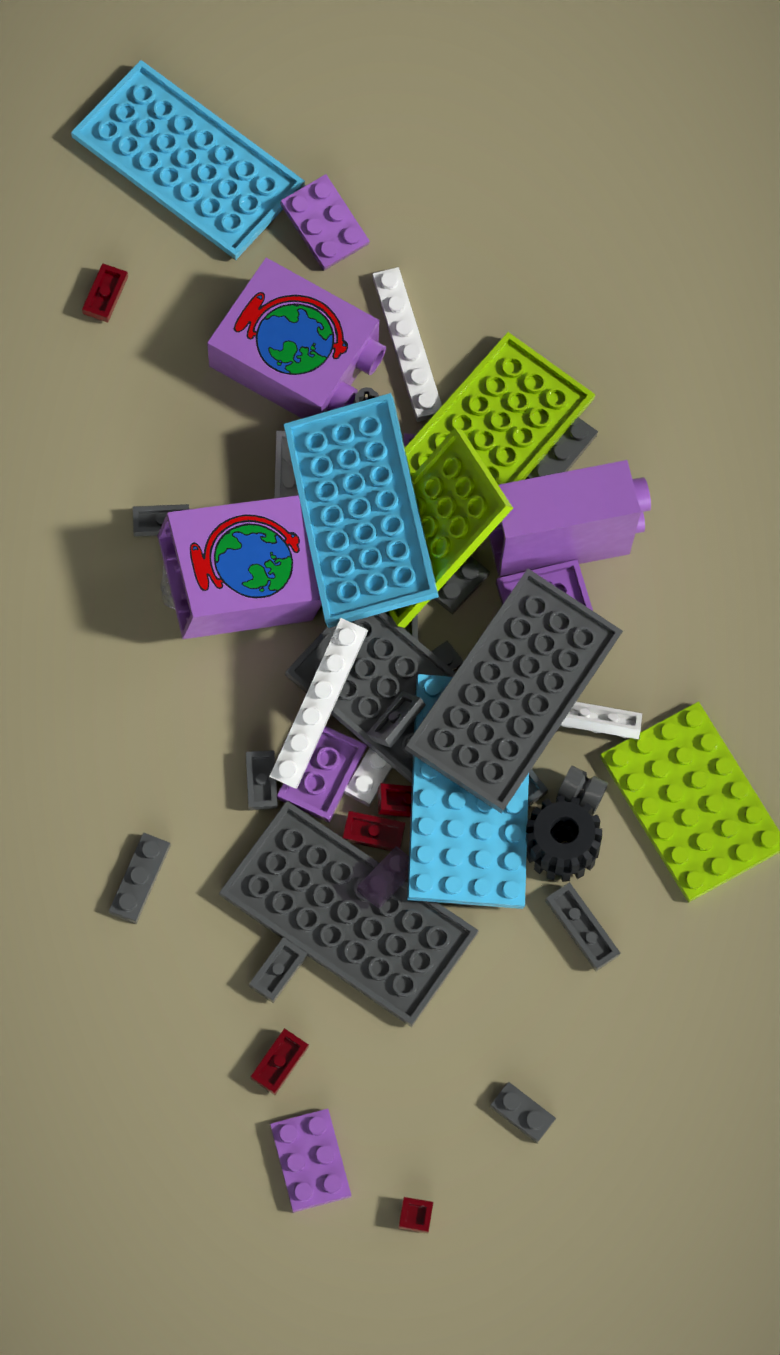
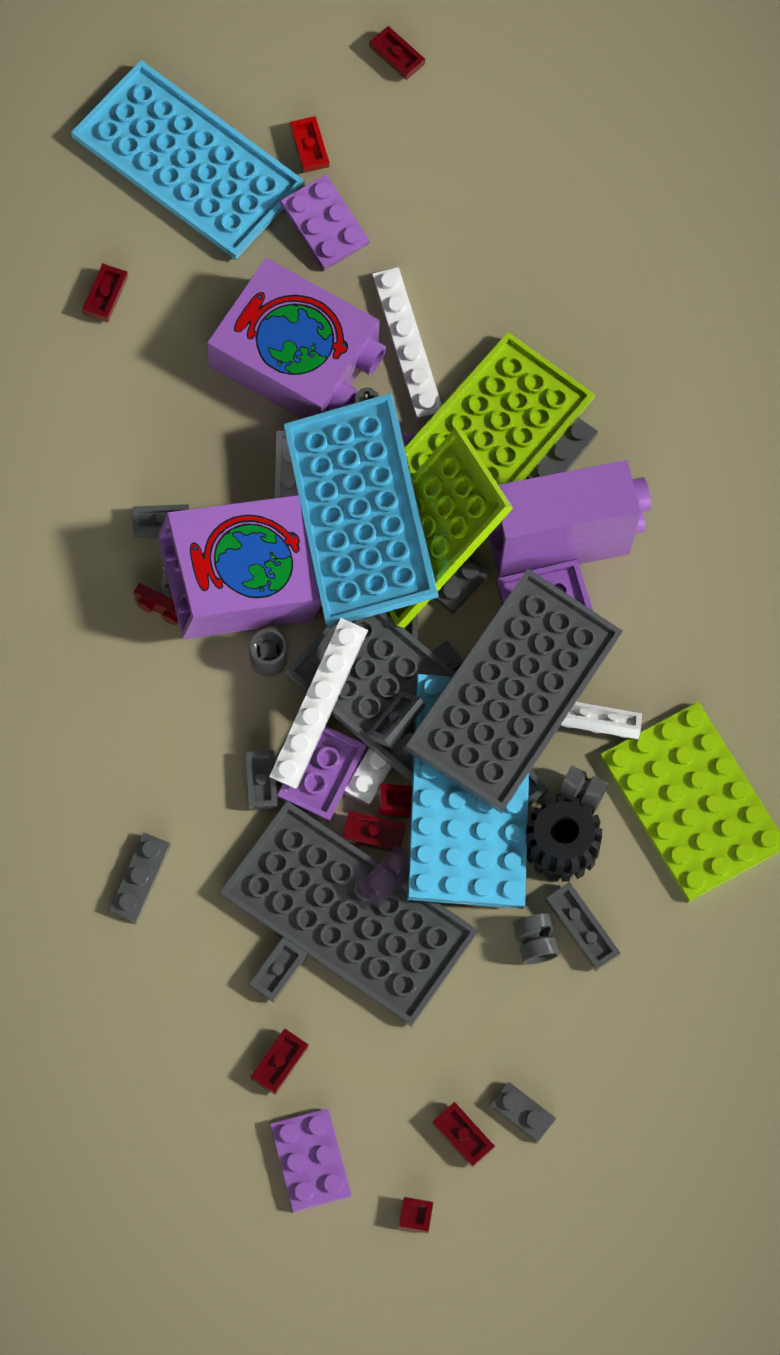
none -> dark red plate [133,583,179,625]
none -> dark grey wheel [250,629,287,677]
none -> red plate [290,116,329,173]
none -> dark red plate [369,26,425,80]
none -> dark red plate [432,1102,495,1168]
none -> dark grey wheel [513,913,560,965]

